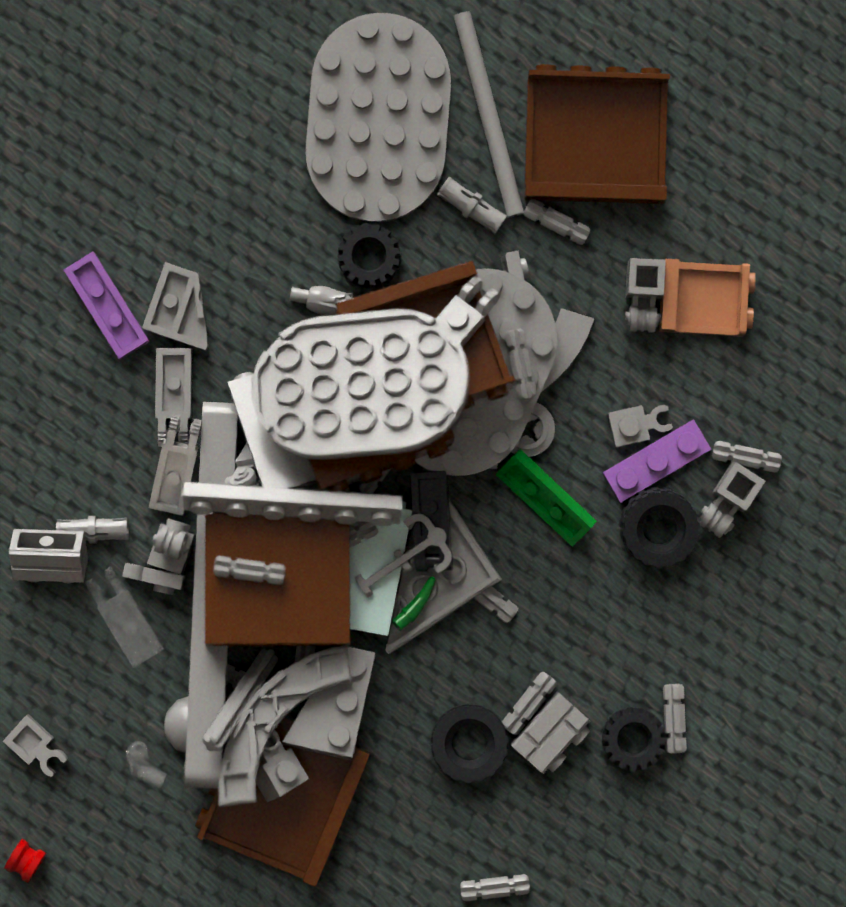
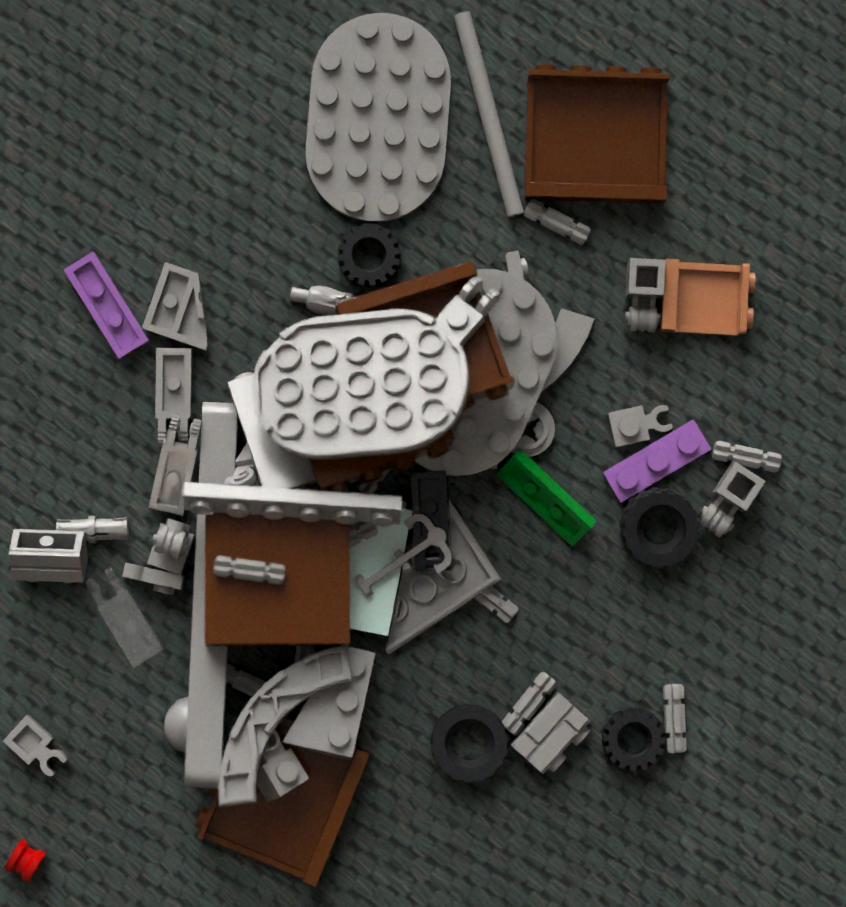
clear arm [126,741,168,789] -> none
light grey axle [202,649,278,752] -> none
green helmet [392,576,436,631] -> none
light grey pin [437,177,507,235] -> none
light grey axle [460,874,530,901] -> none
light grey axle [505,329,537,399] -> none

